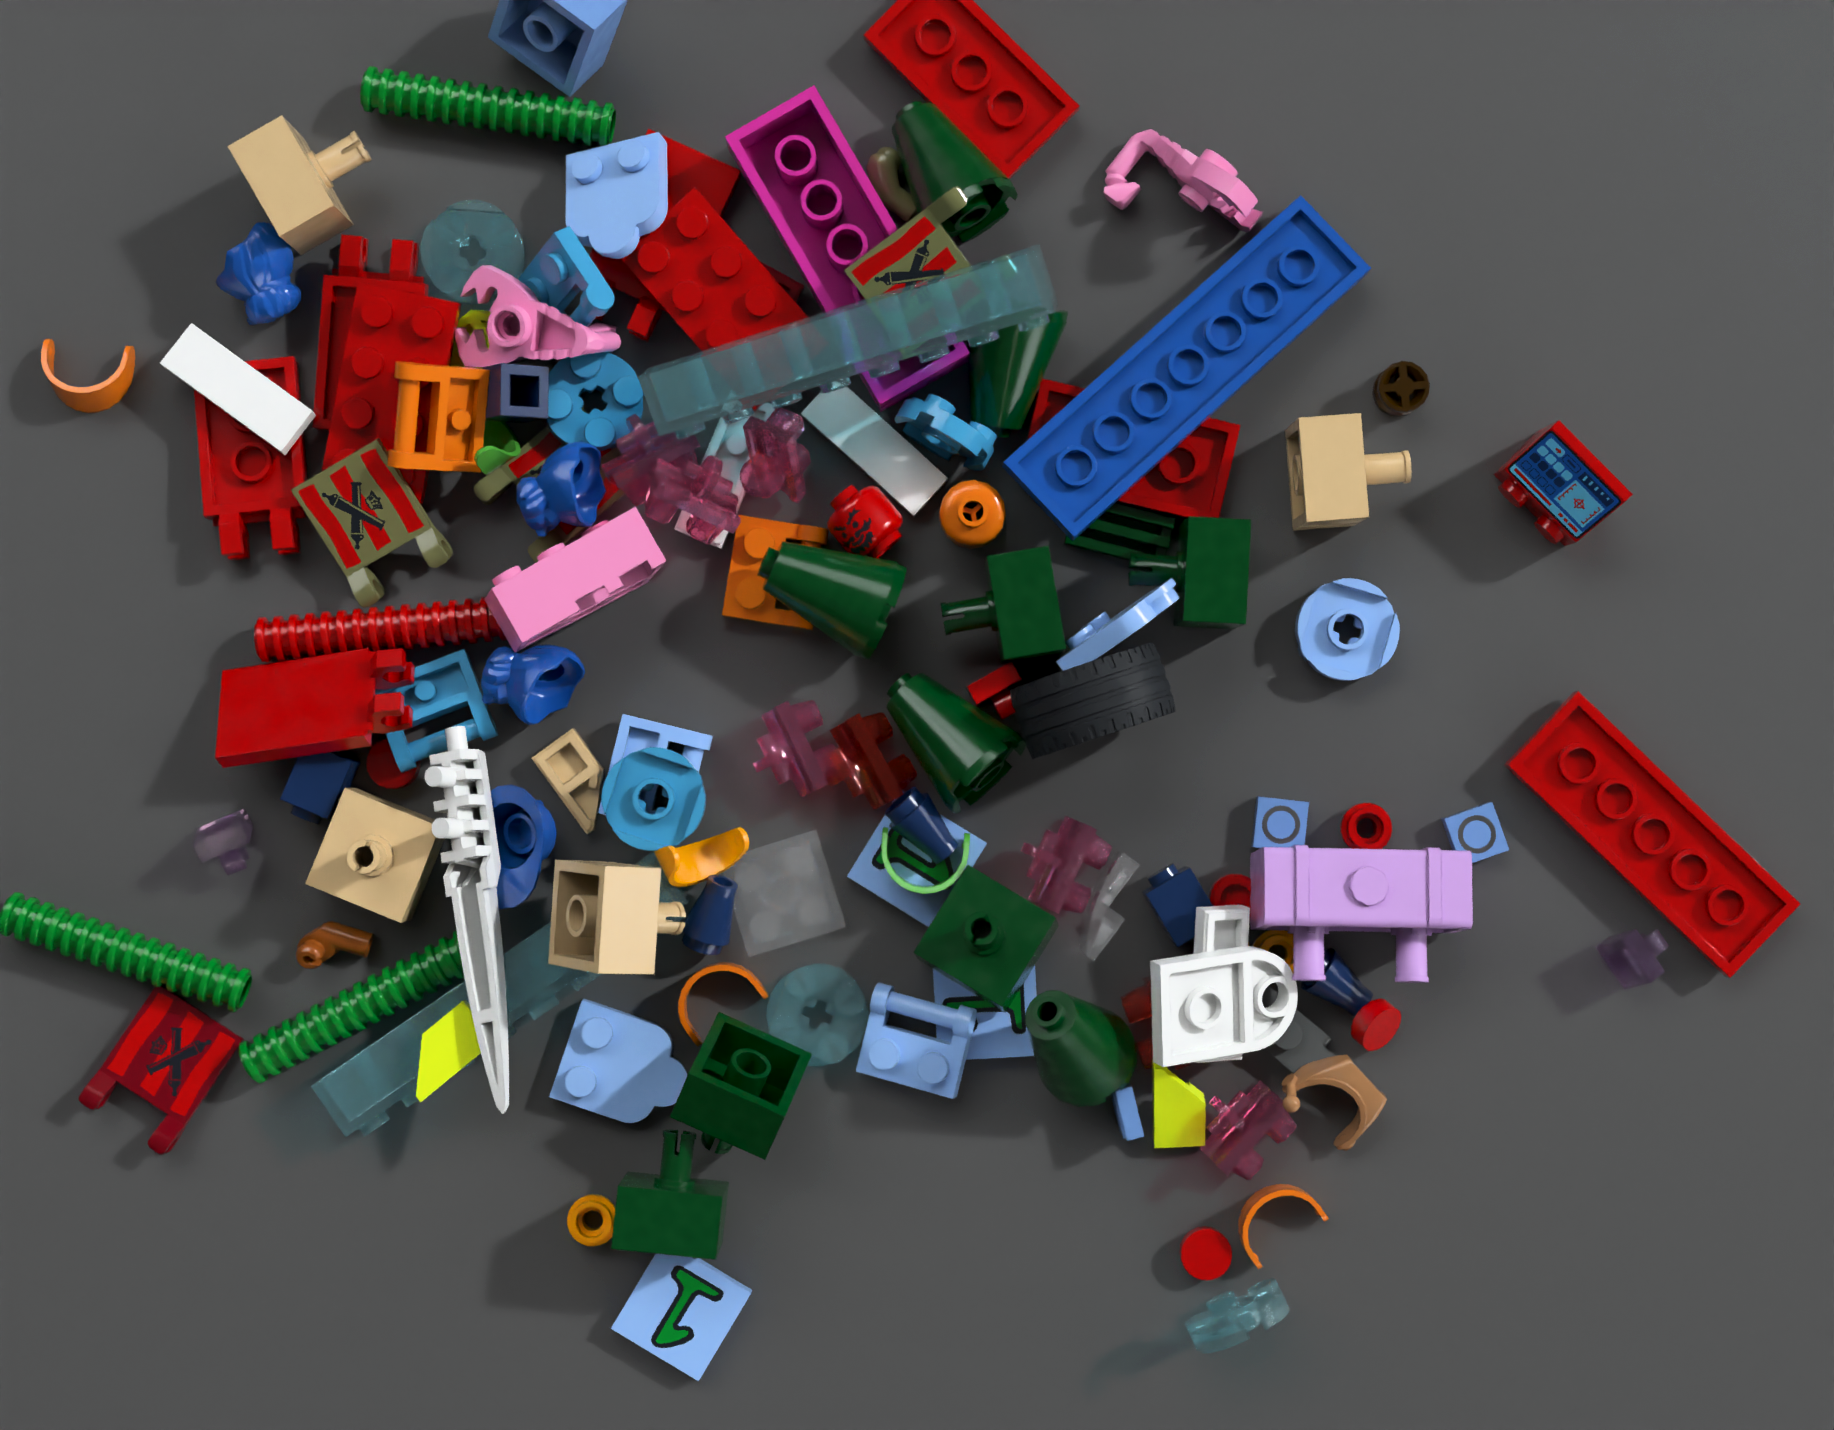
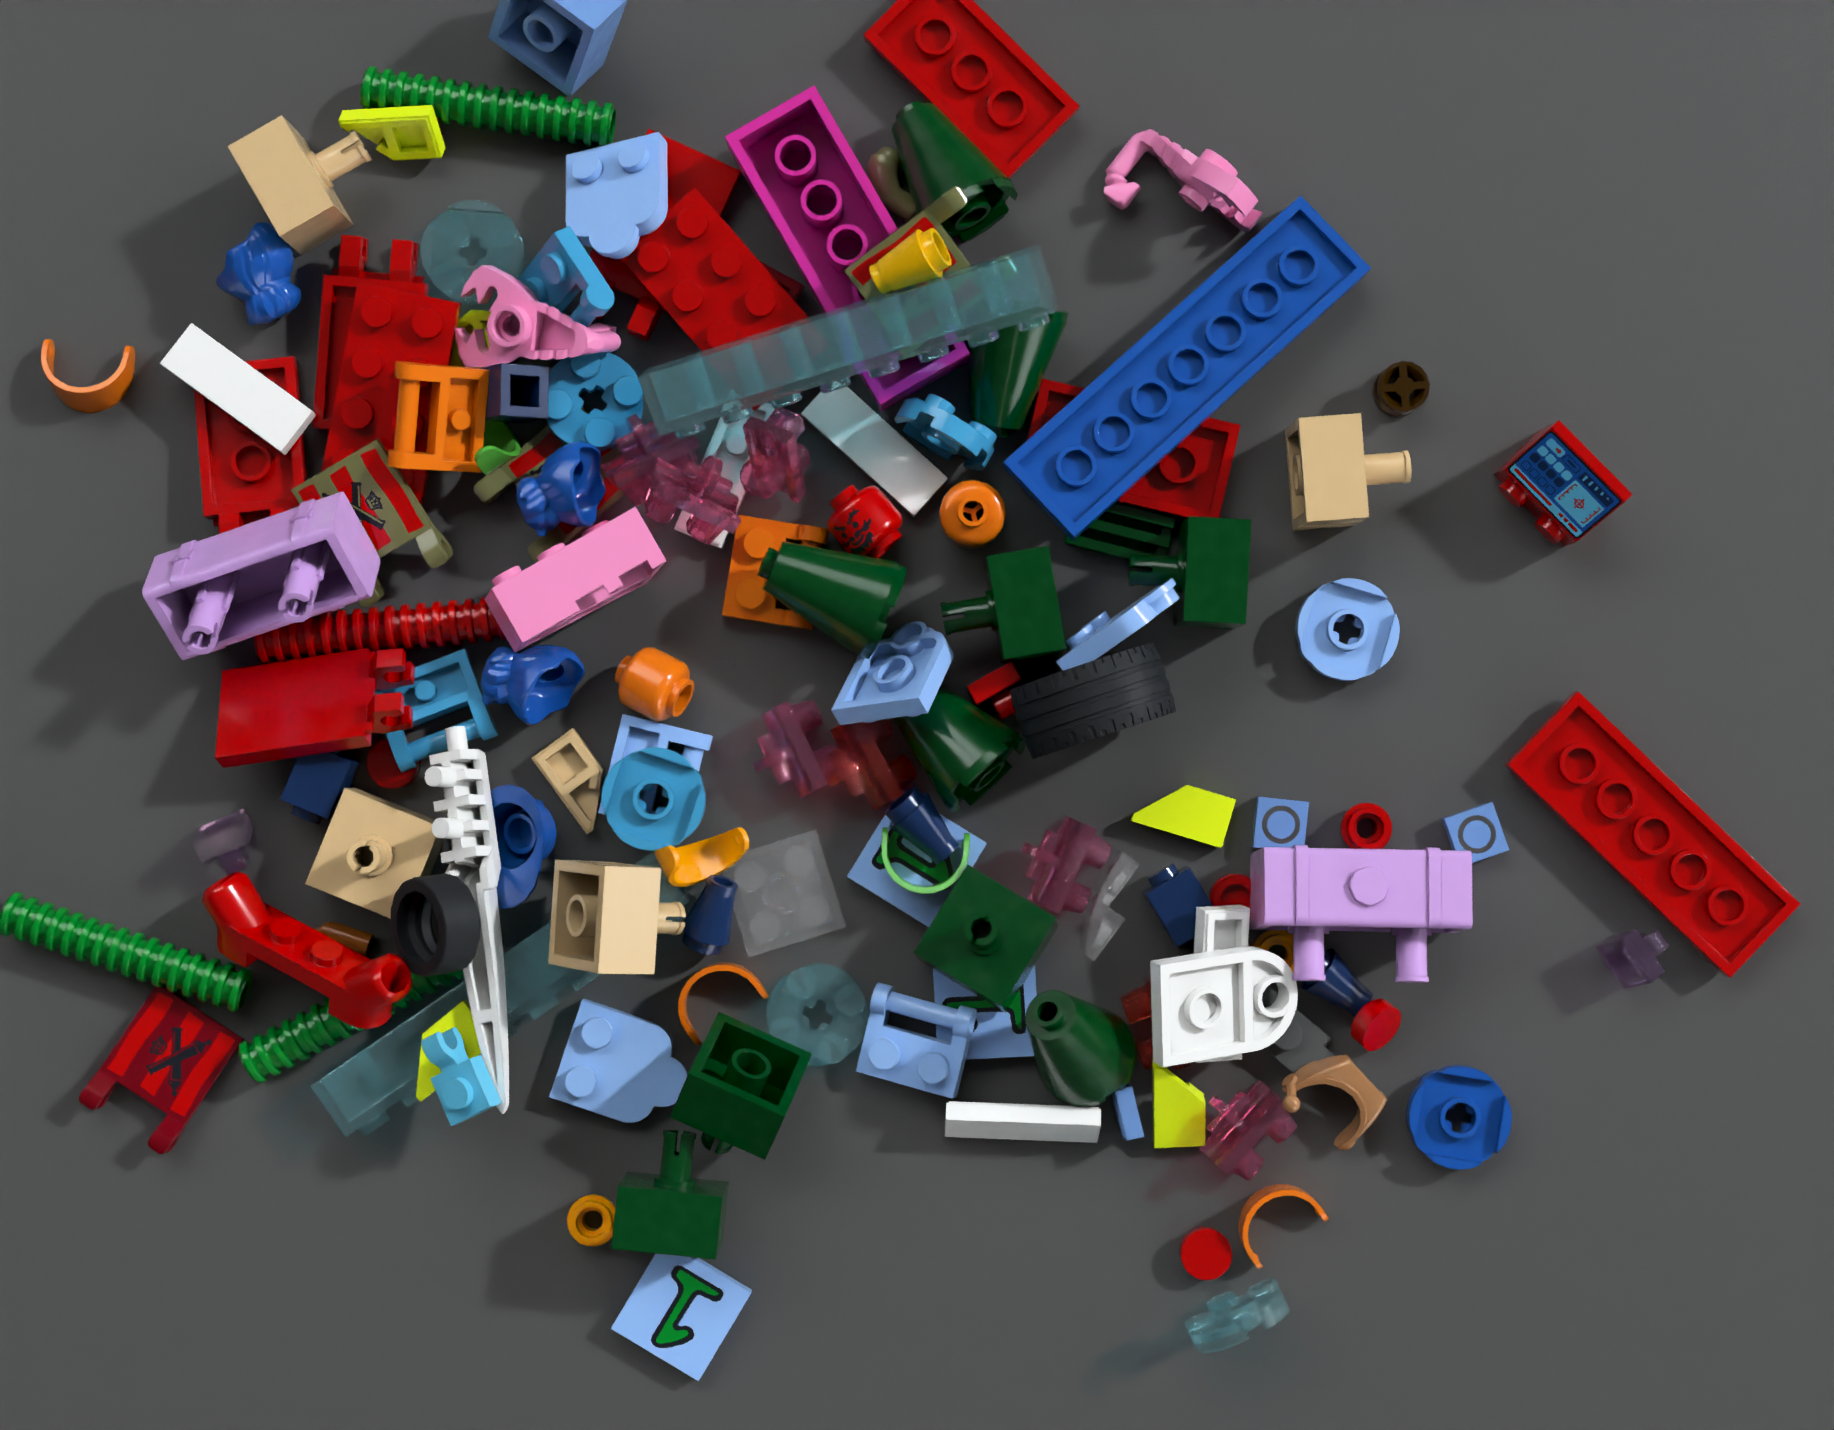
none -> lavender piece [142,492,380,660]
none -> red plate [201,871,412,1029]
none -> neon yellow tile [338,105,446,161]
none -> black tyre [390,873,480,977]
none -> medium azure plate [421,1027,502,1126]
none -> orange head [615,647,694,722]
none -> light blue plate [831,621,954,725]
none -> yellow cone [869,228,952,294]
none -> white tile [944,1101,1101,1143]
none -> neon yellow tile [1130,785,1236,848]
none -> blue plate [1406,1065,1512,1170]

